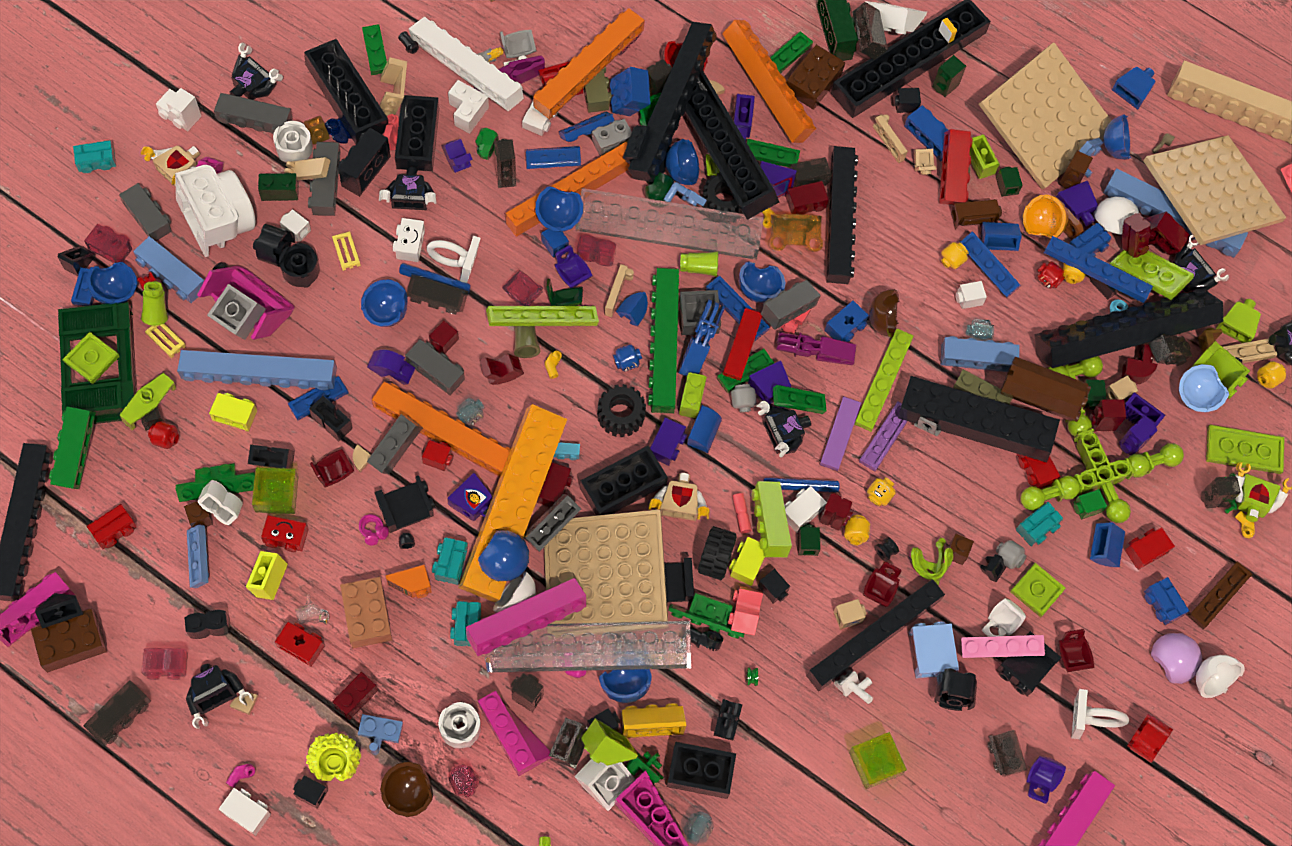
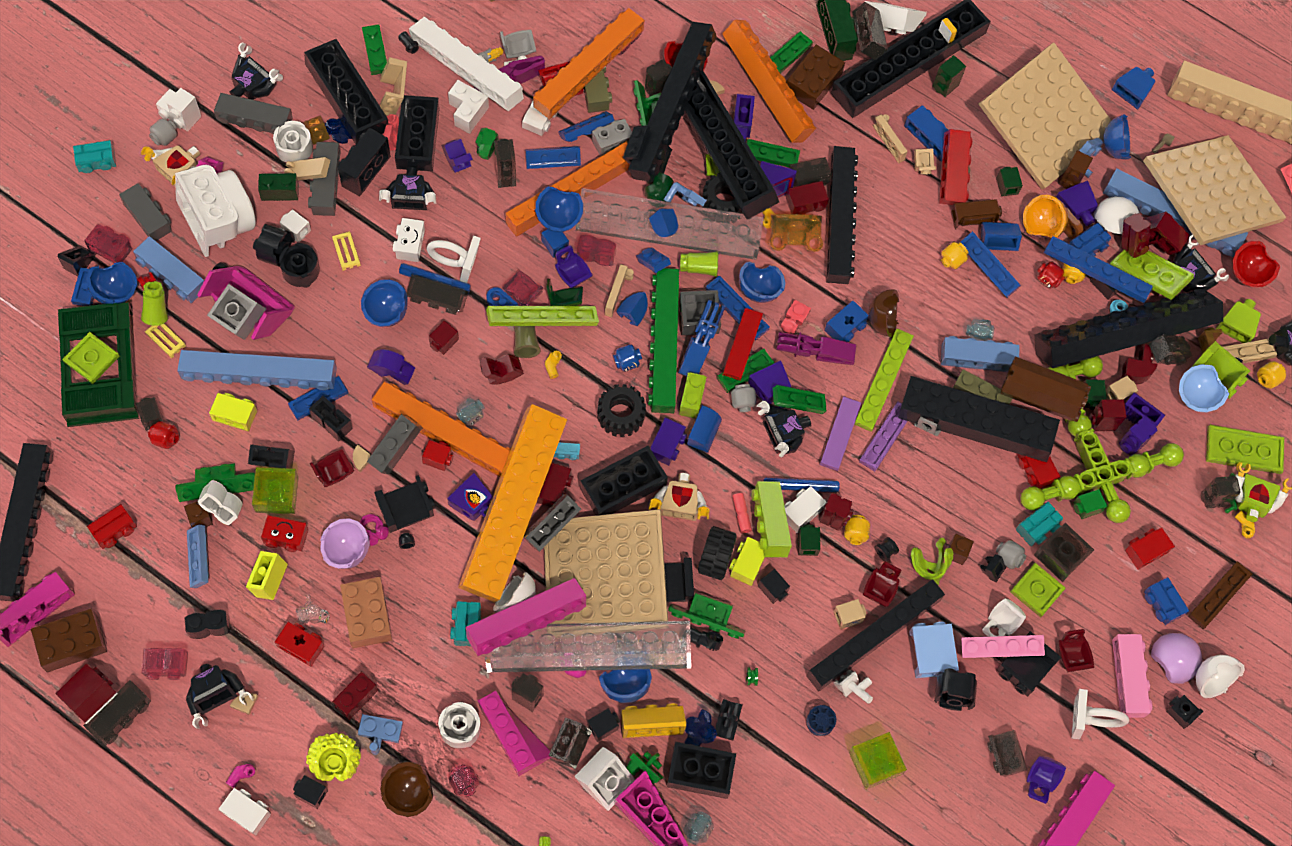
black slope [35,593,83,629] -> none
green brick [49,407,96,489] -> none
lime piece [120,373,176,431] -> none
orange slope [386,565,432,598] -> none
dark grey brick [405,339,465,396] -> none
teal brick [432,538,468,585] -> none
blue cylinder [478,530,529,582] -> none
lime slope [581,718,638,766] -> none
blue piece [610,67,650,116] -> none
blue cylinder [665,139,699,185] -> none
coral brick [728,586,763,636] -> none
dark grey brick [761,280,821,330] -> none
yellow head [867,477,896,507] -> none
black brick [893,88,921,113] -> none
white brick [956,281,987,309] -> none
lime brick [969,135,1000,179] -> none
blue brick [1090,522,1125,567] -> none
red brick [1127,714,1173,763] -> none
none -> dark red piece [55,664,118,724]
none -> light grey head [149,119,177,146]
none -> lavender cylinder [320,518,370,569]
none -> blue plate [487,287,518,306]
none -> blue plate [636,247,671,273]
none -> blue brick [649,209,678,237]
none -> clear blue plate [684,709,717,746]
none -> dark blue wheel [806,705,837,736]
none -> clear smoke brick [1034,522,1094,582]
none -> bright pink brick [1112,634,1152,718]
none -> black brick [1166,695,1203,729]
none -> red cylinder [1232,241,1280,287]

